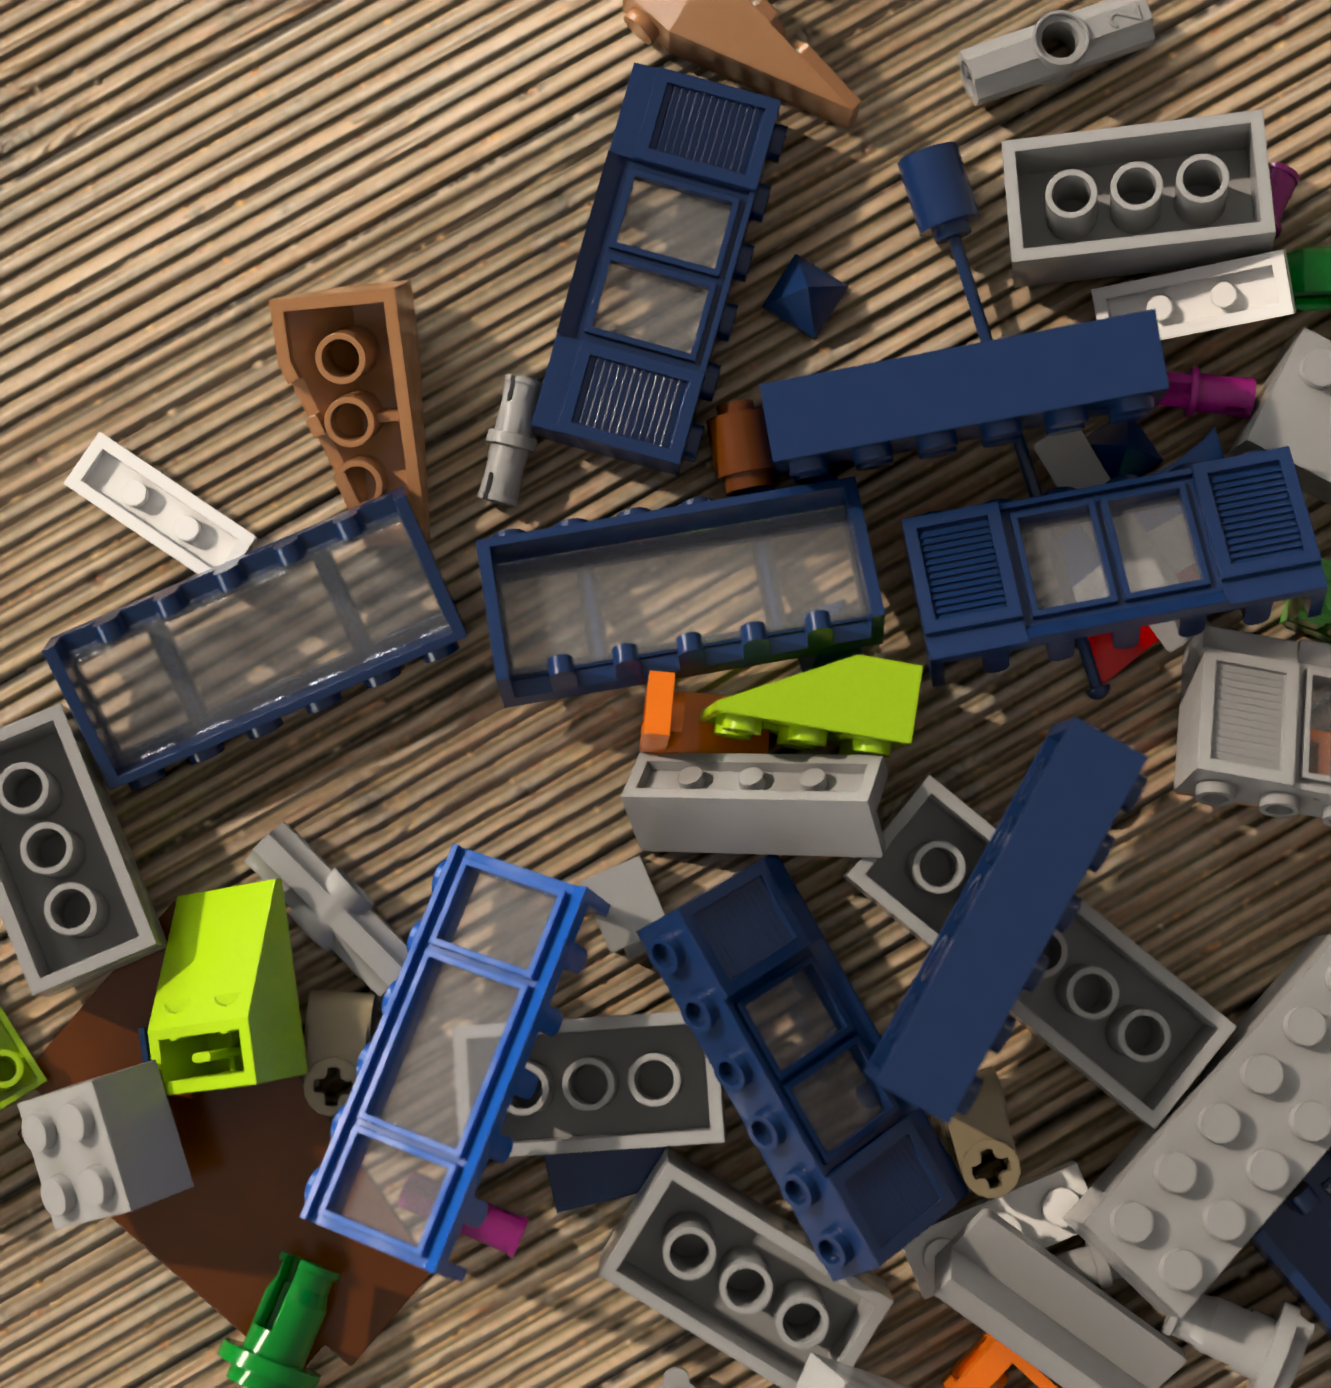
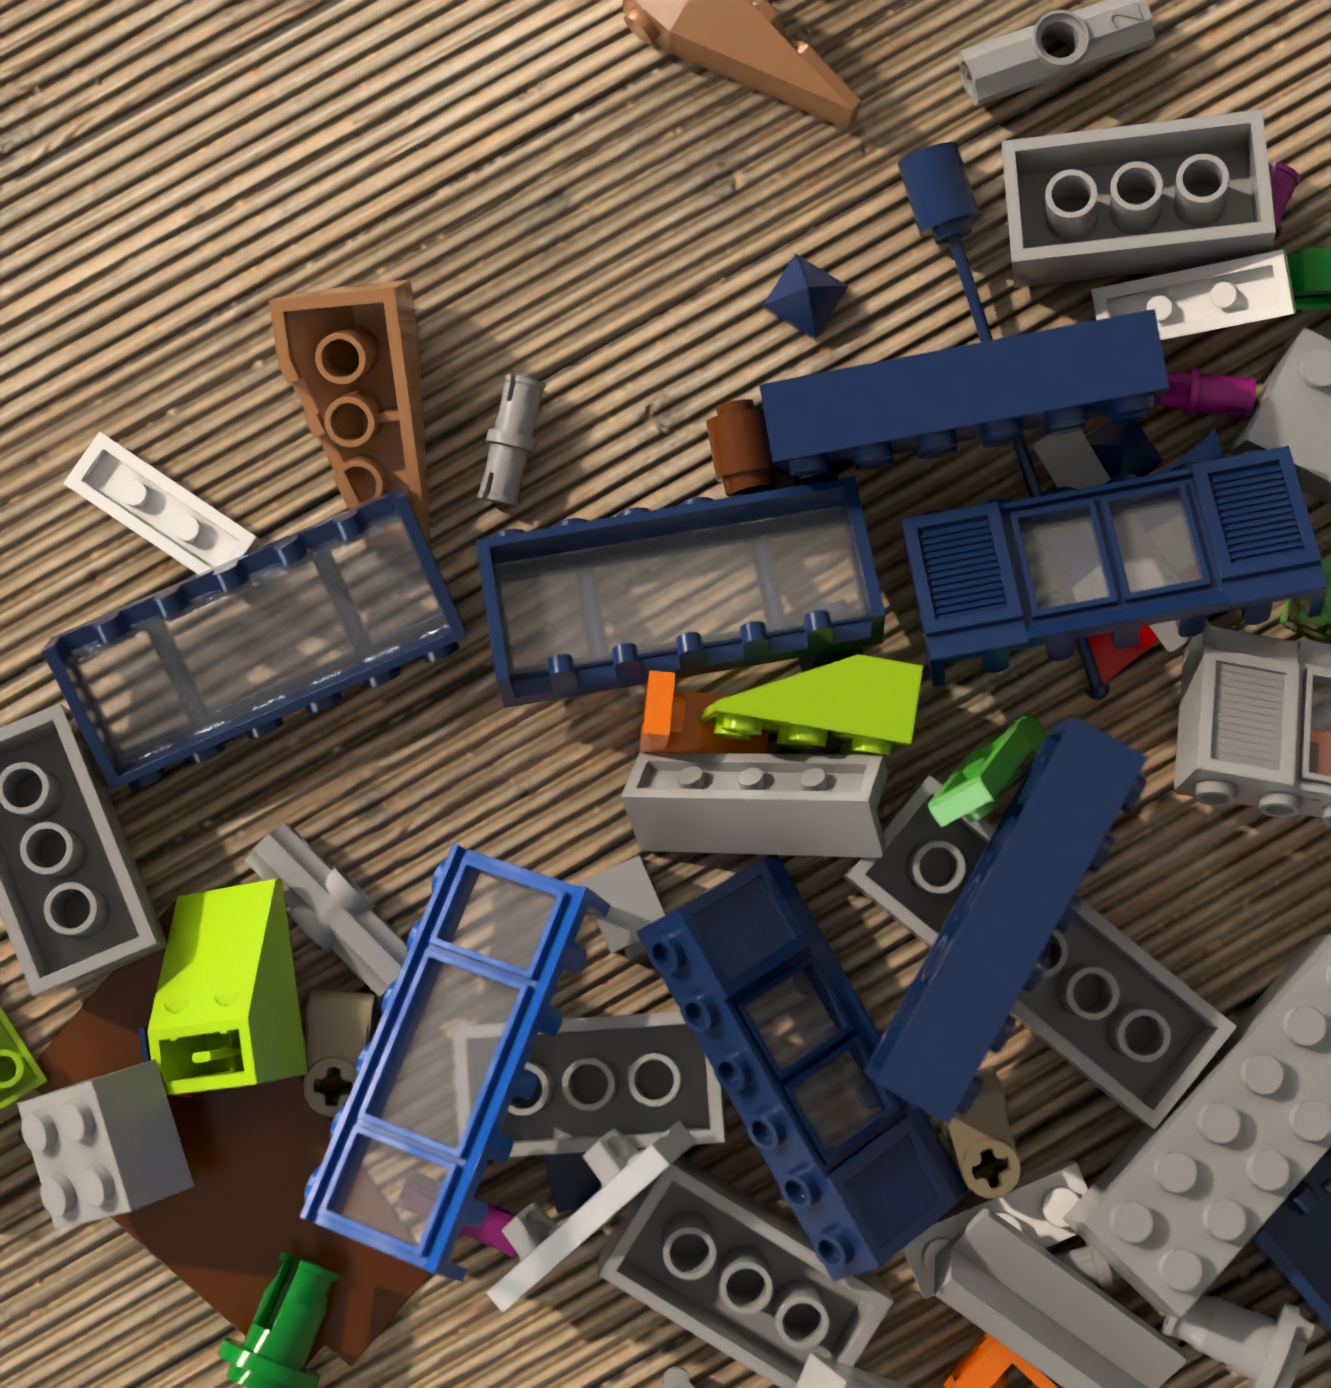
dark blue window [531,62,788,476] -> none
none -> light grey hinge [486,1120,697,1313]
none -> bright green hinge [927,714,1047,828]

